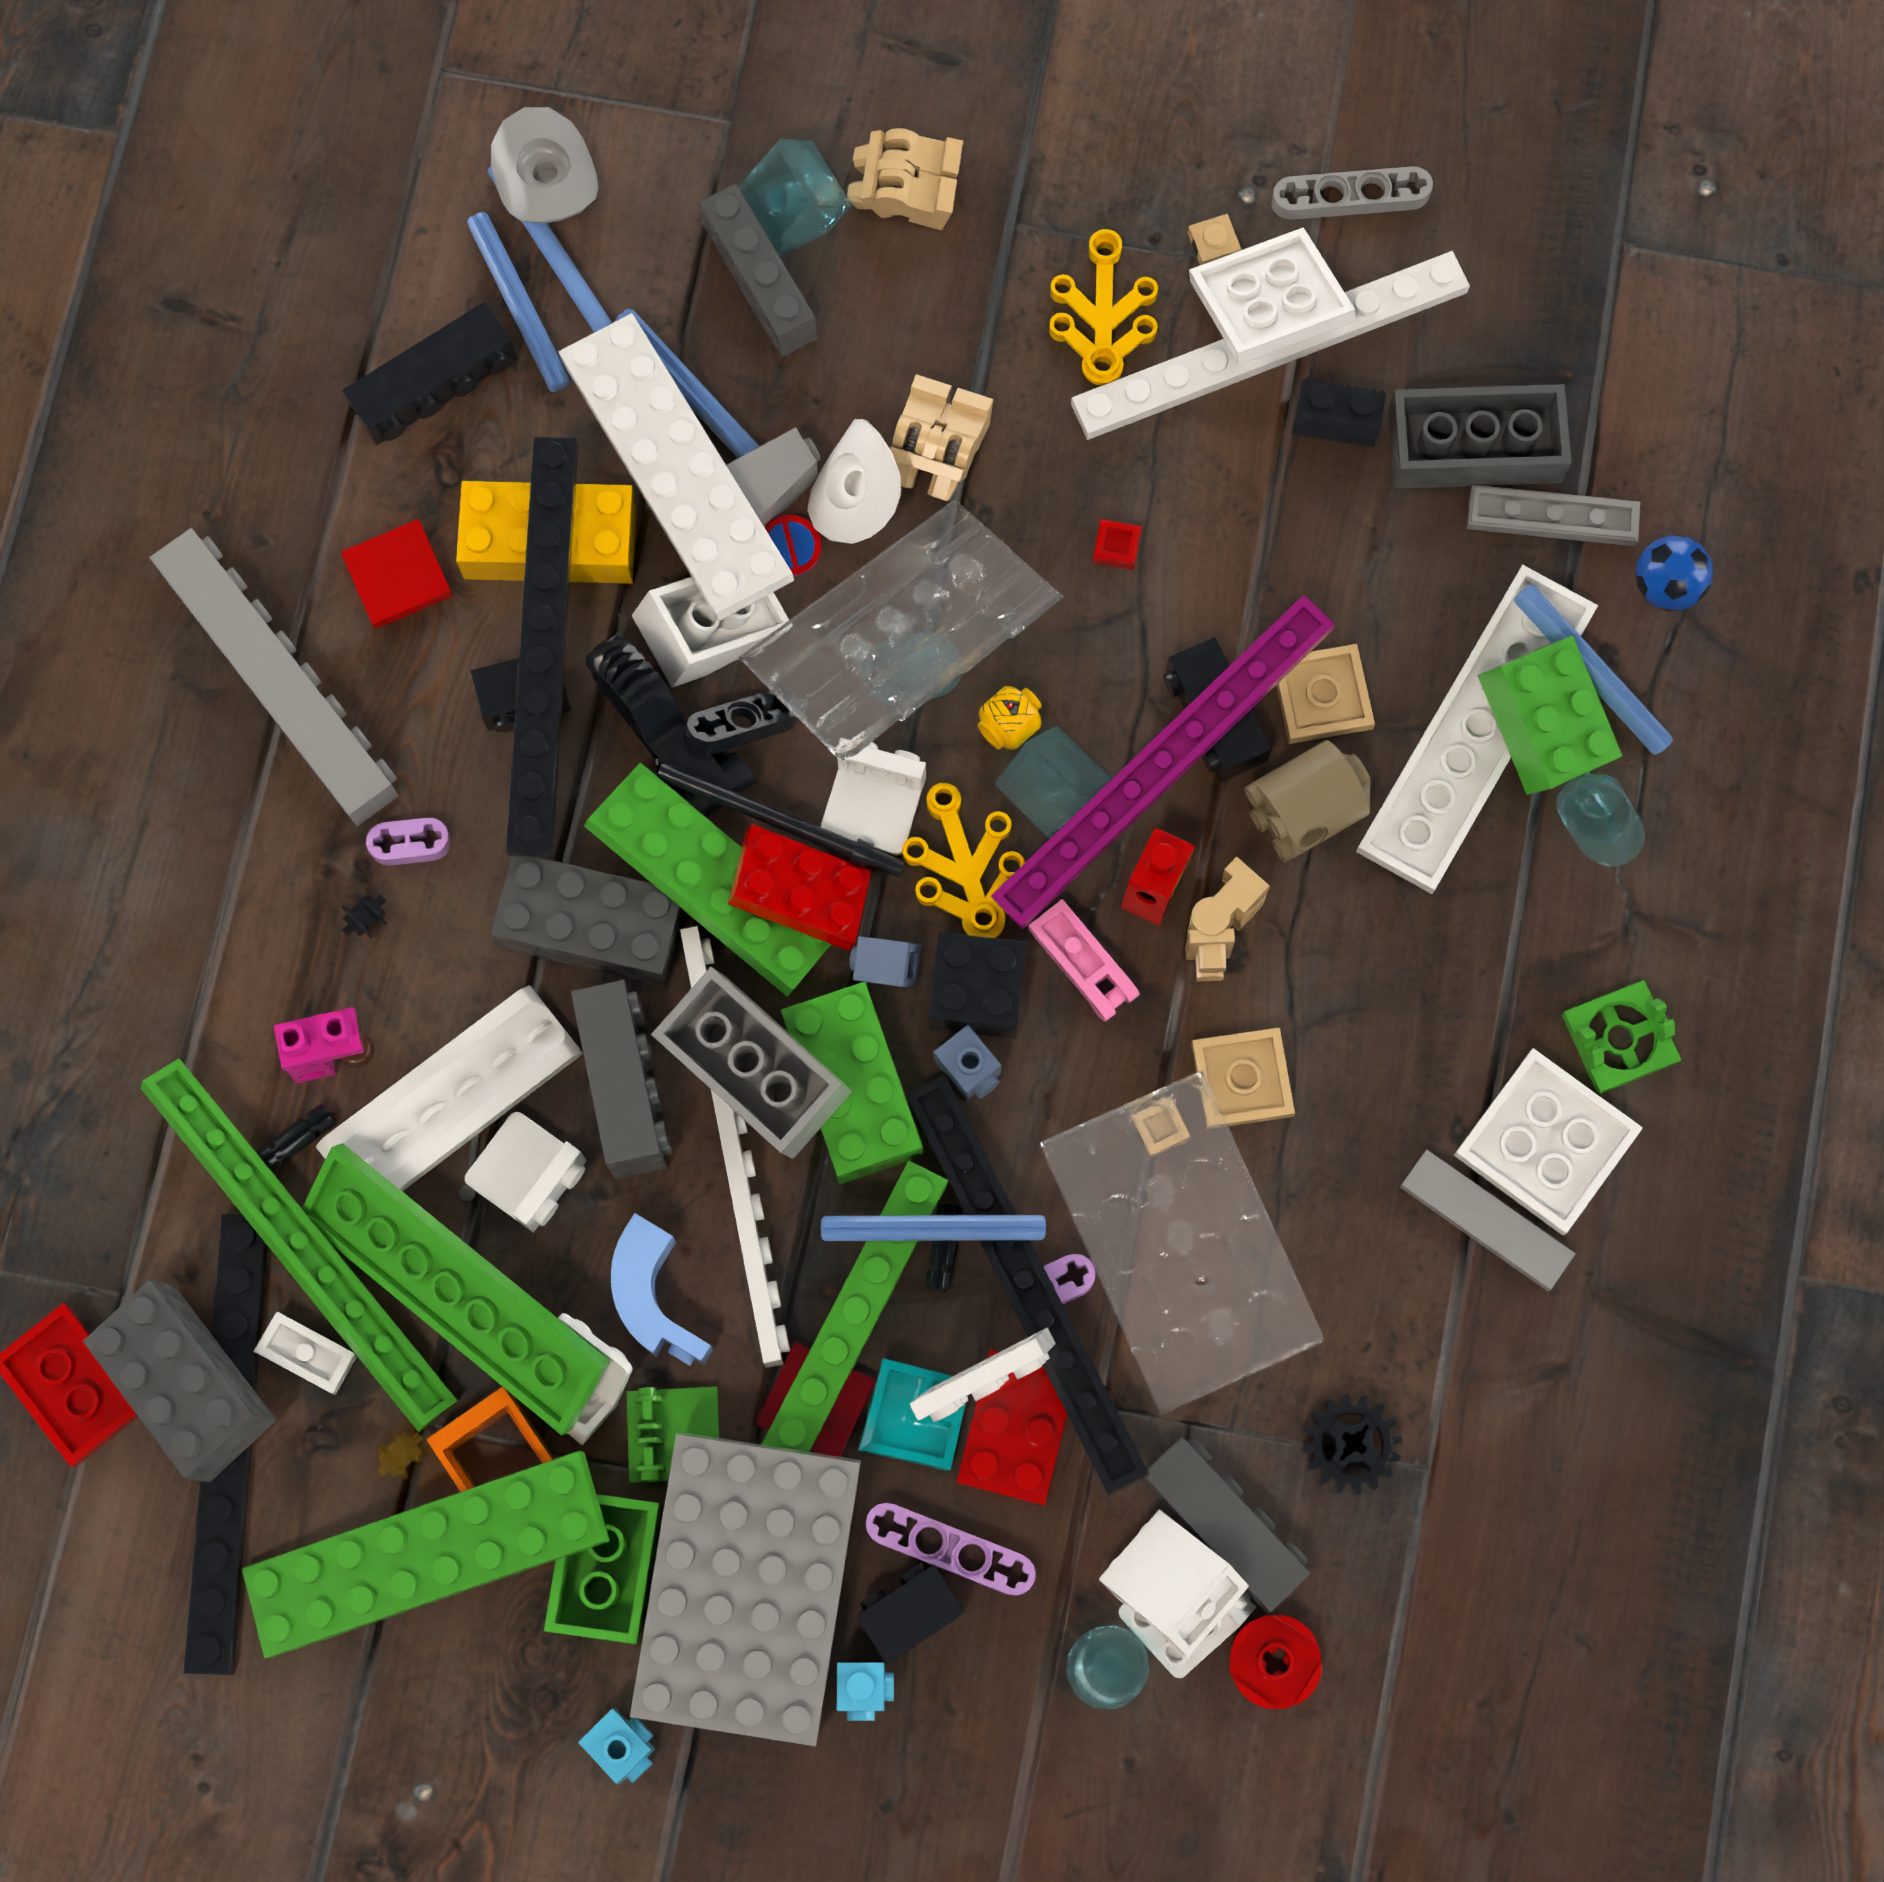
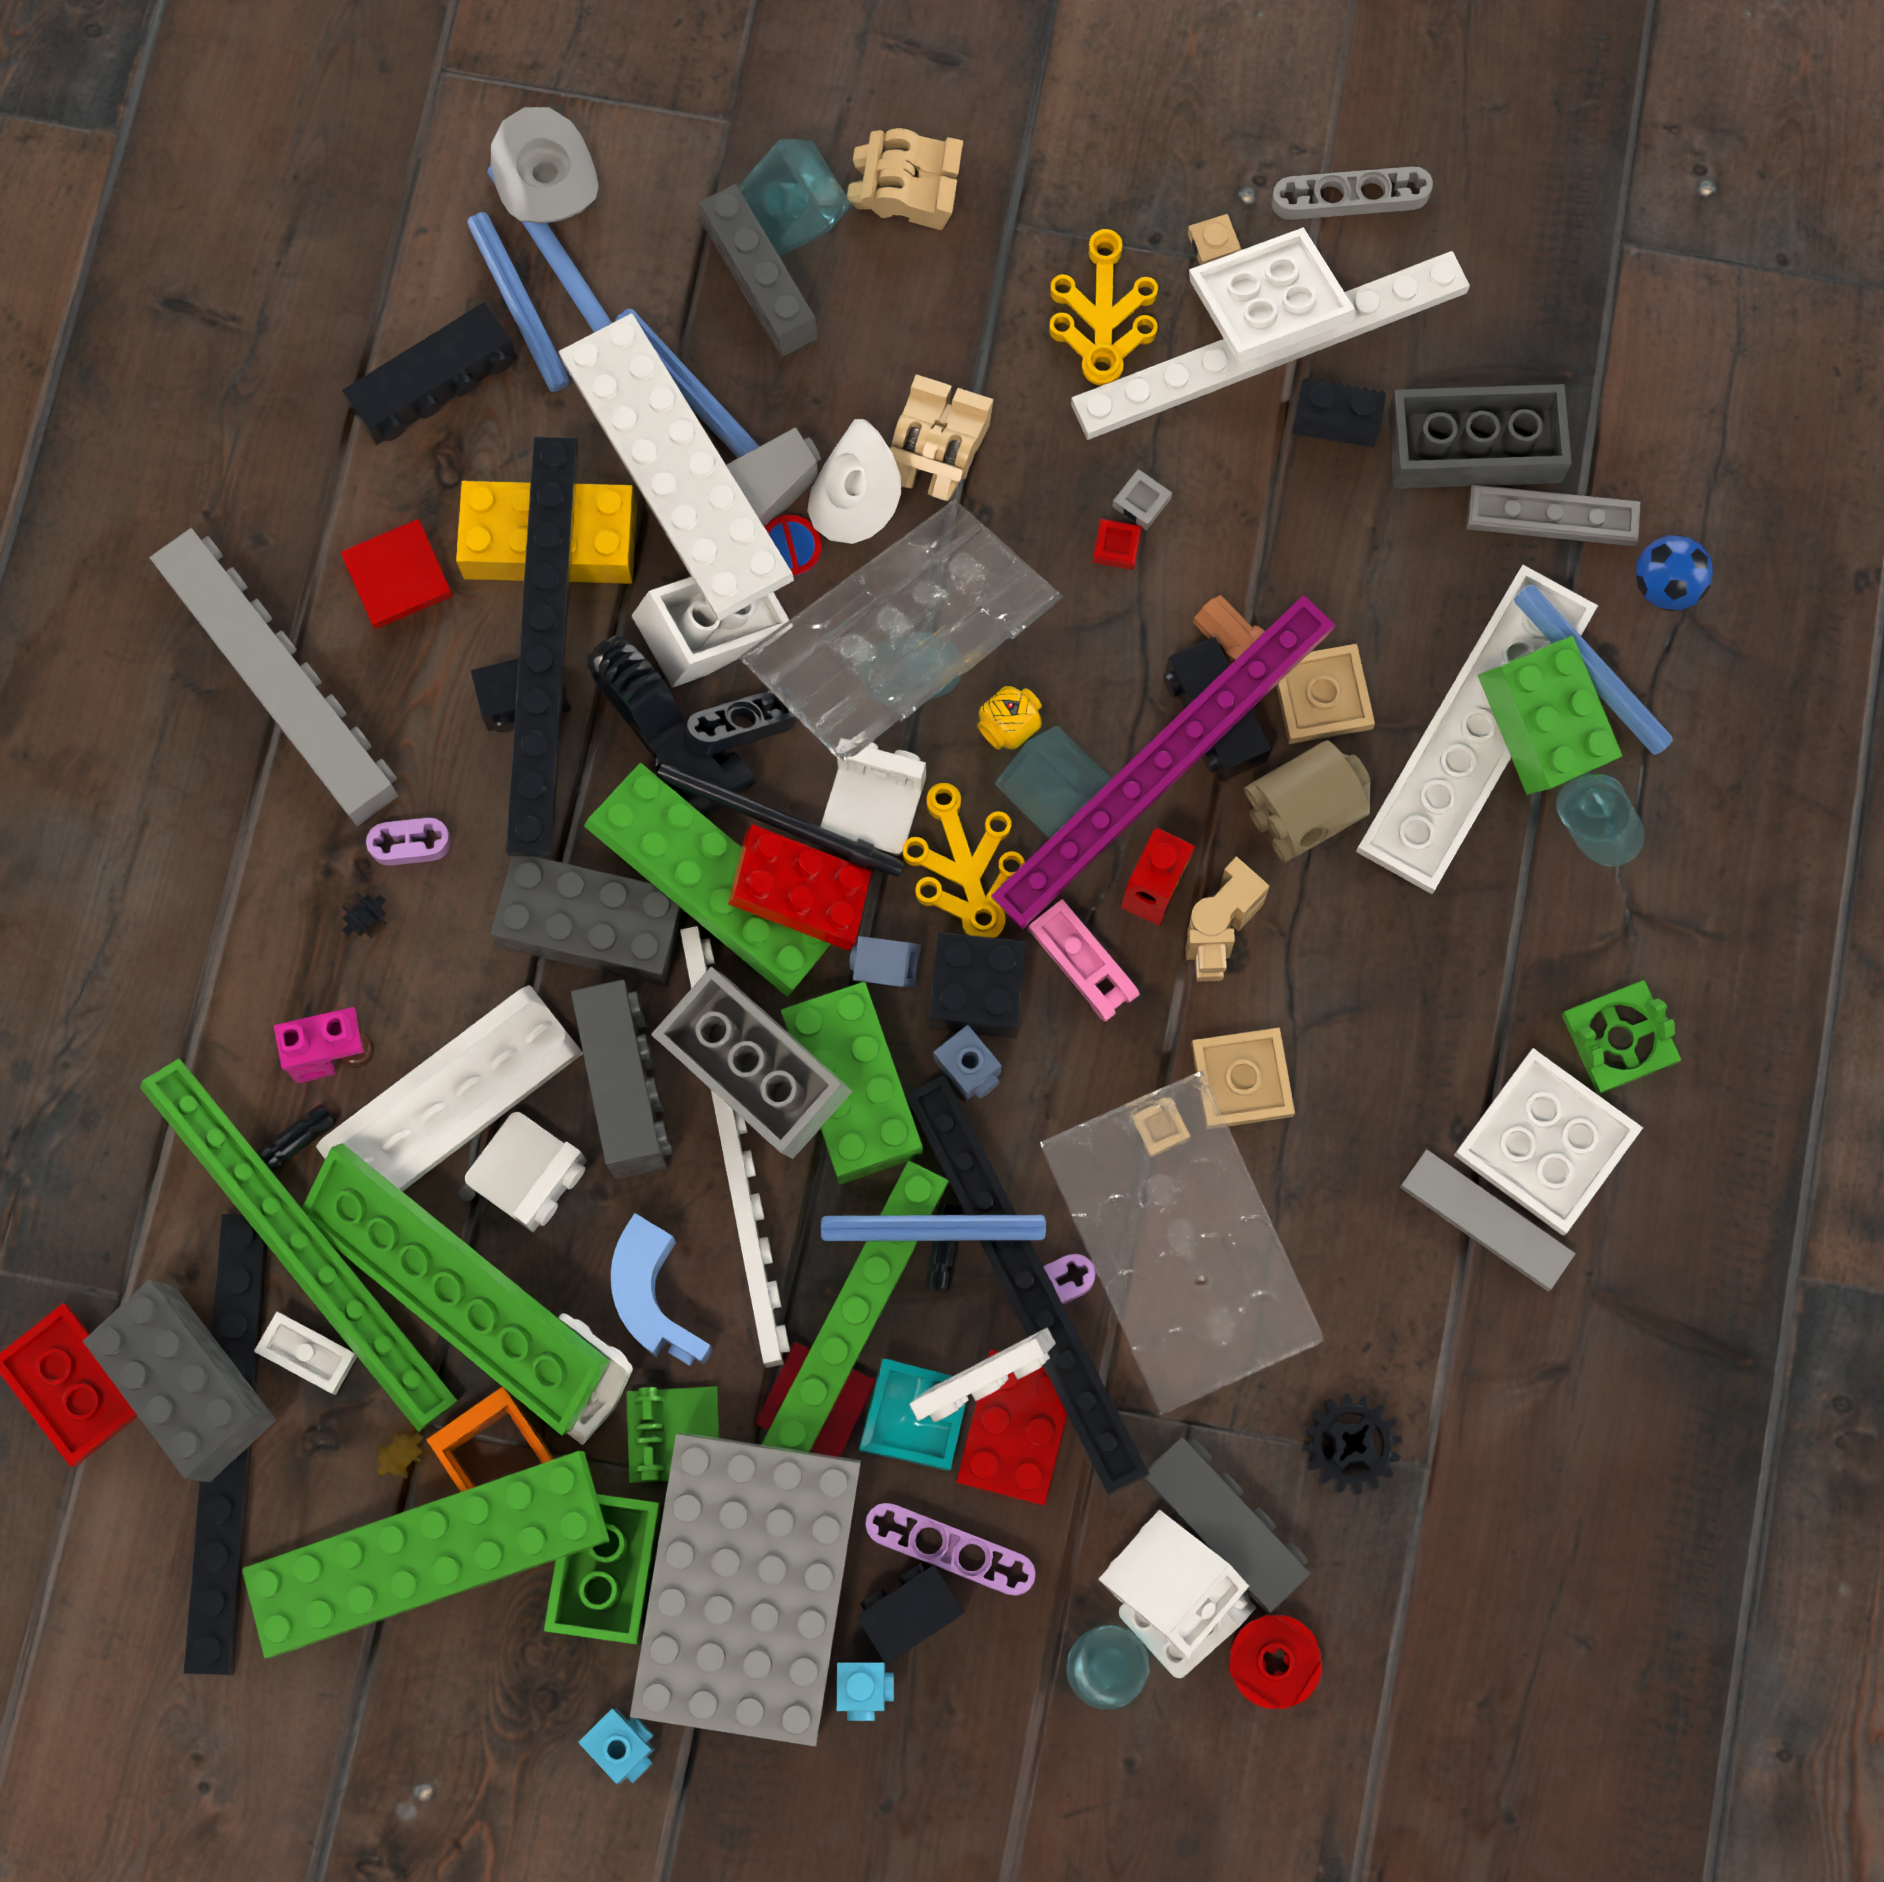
none -> light grey plate [1112,469,1172,531]
none -> nougat piece [1193,595,1265,665]

